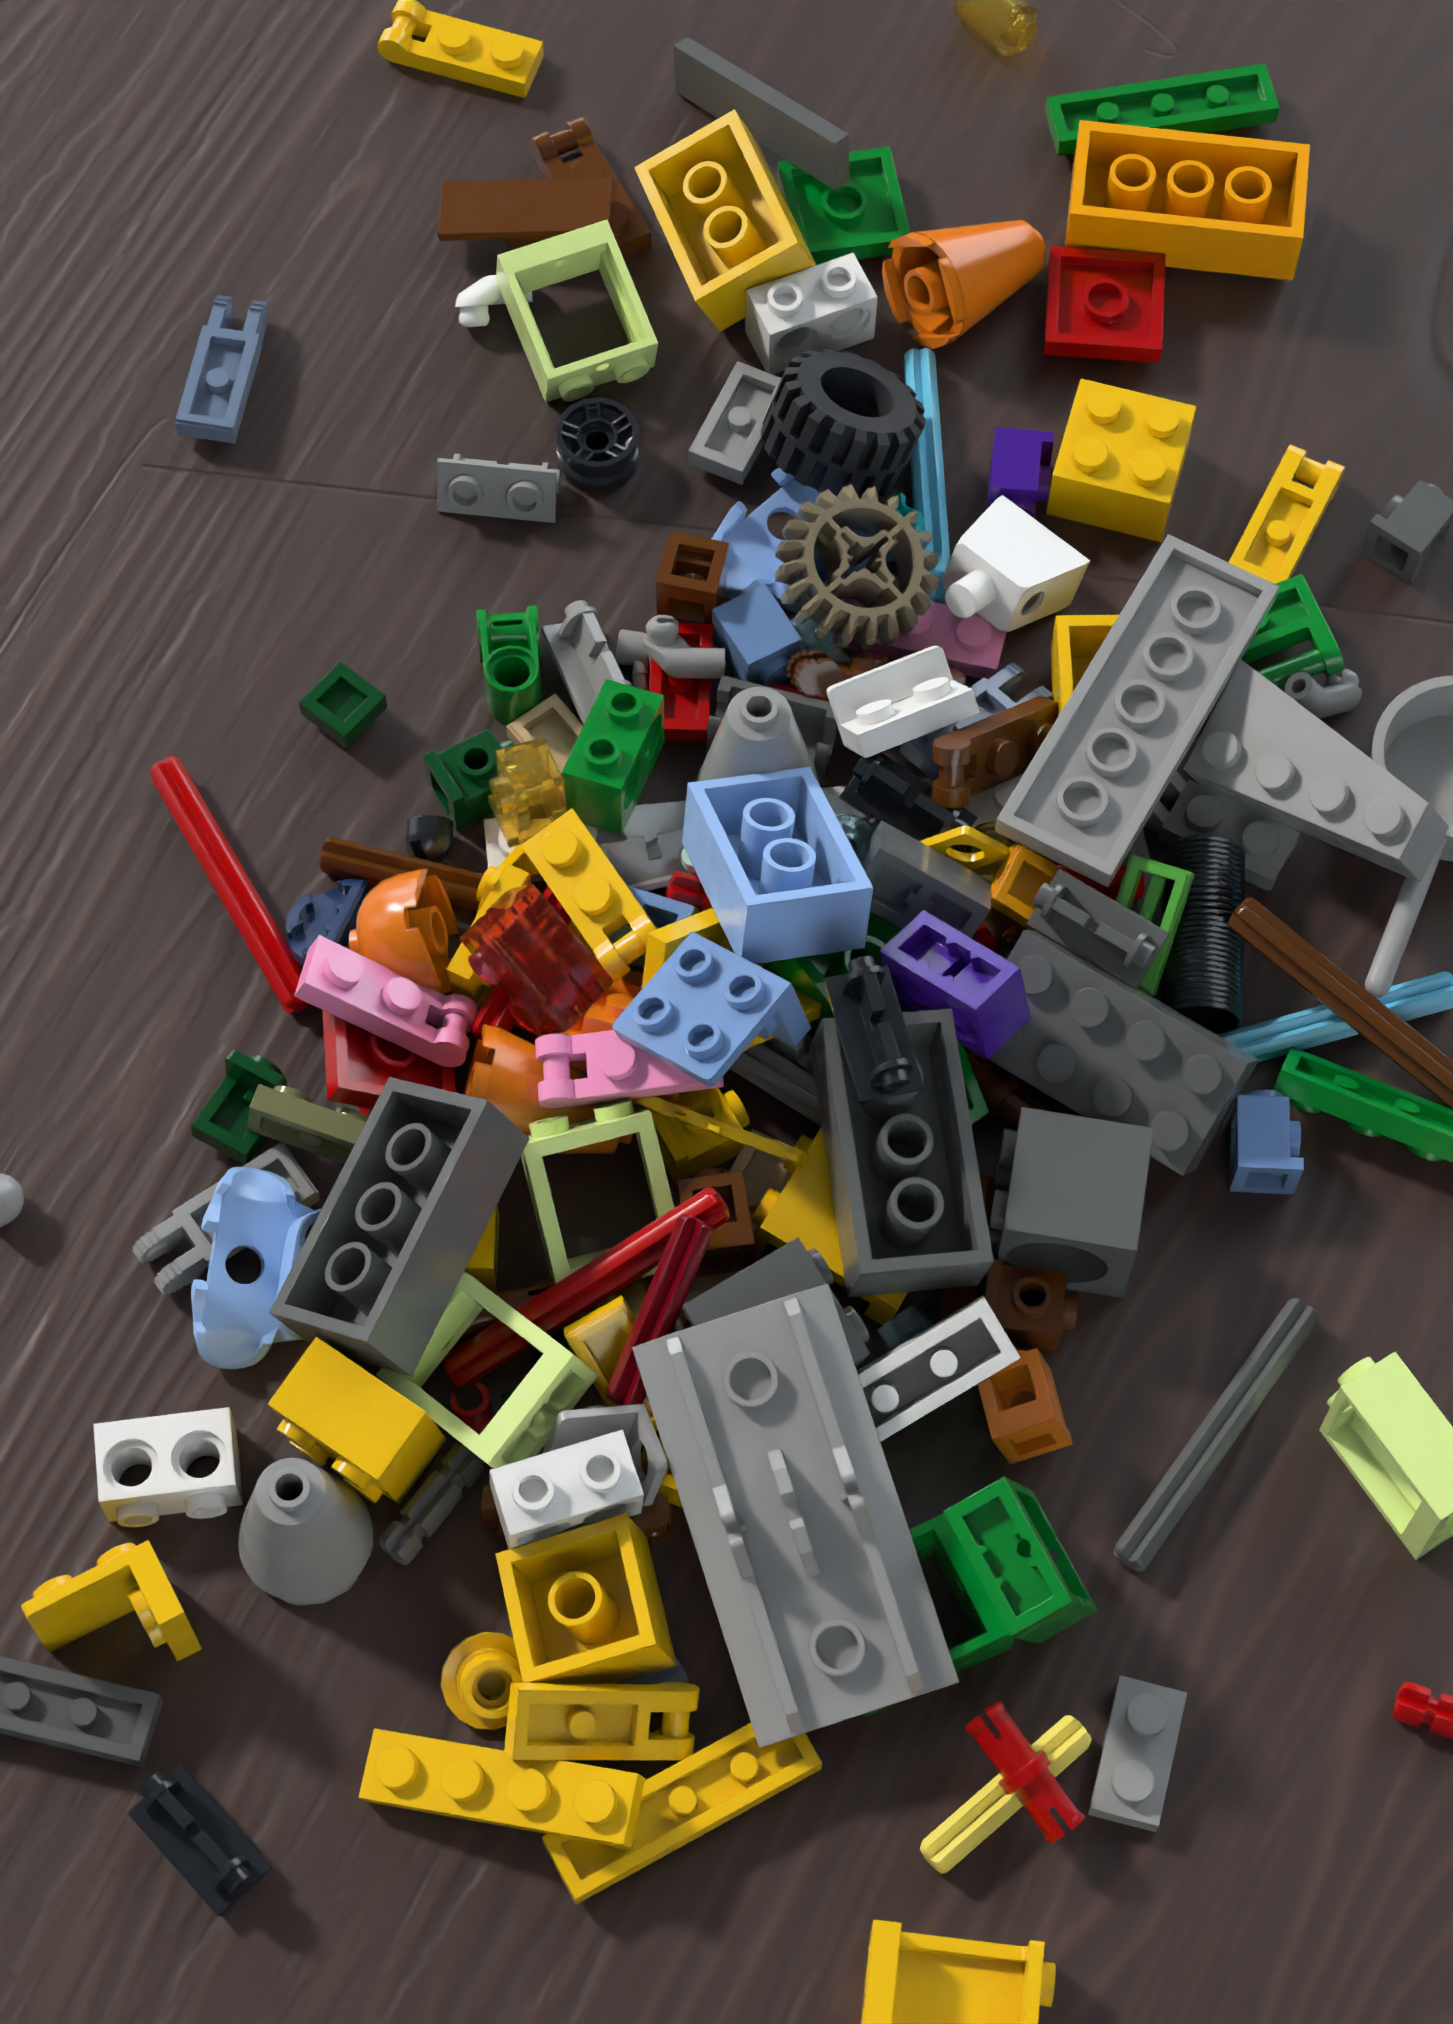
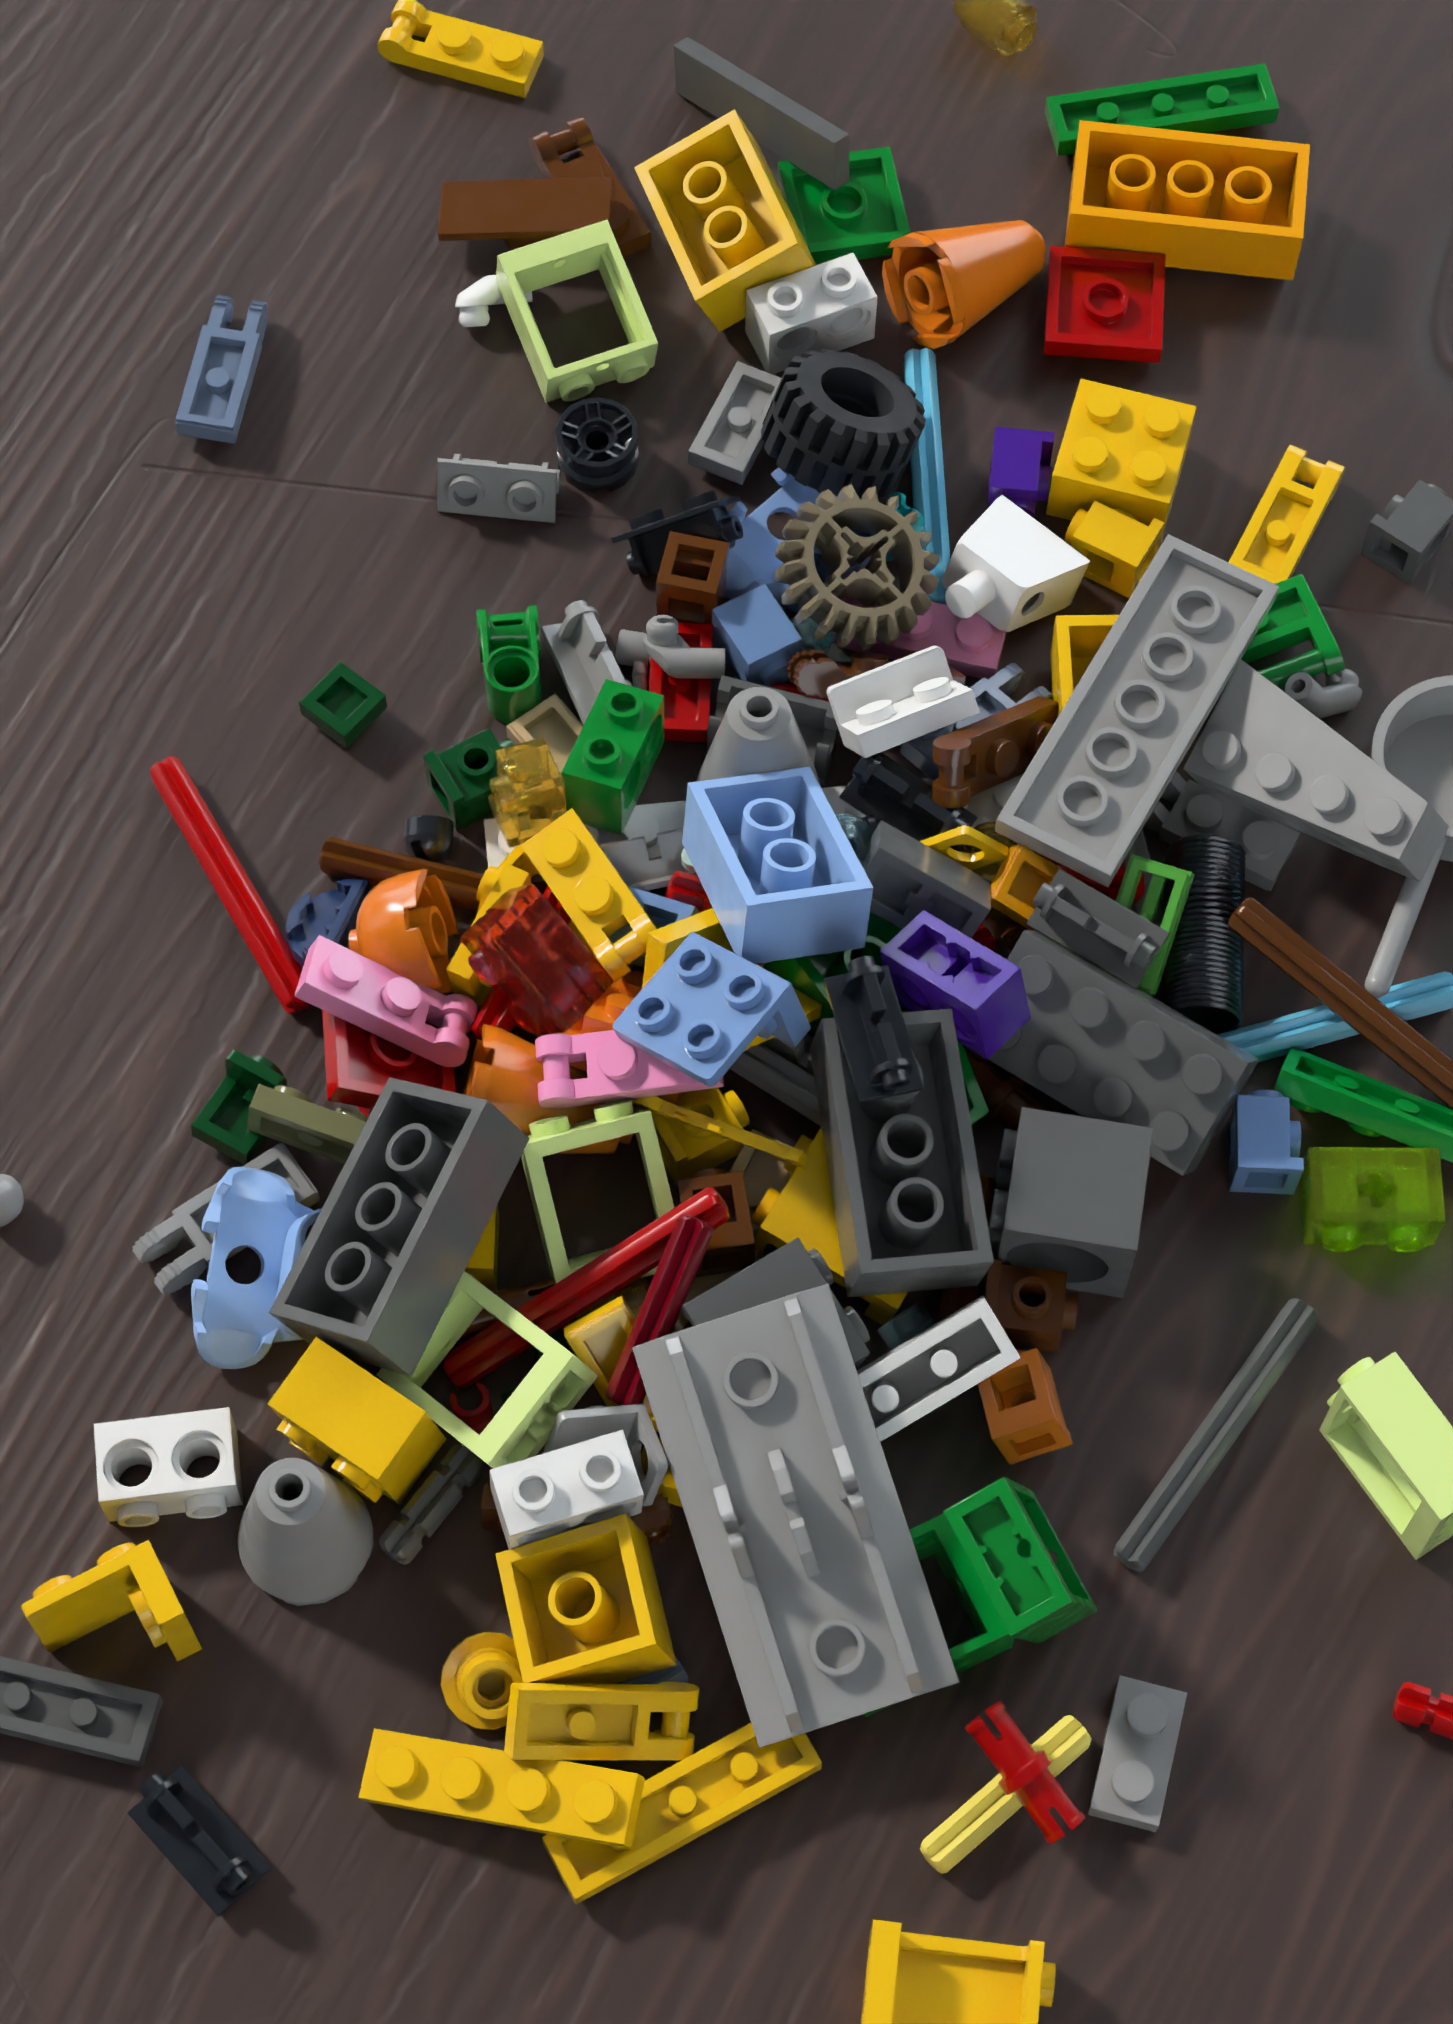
none -> black hinge [611,490,743,577]
none -> yellow brick [1065,501,1165,598]
none -> clear neon green brick [1300,1147,1446,1252]

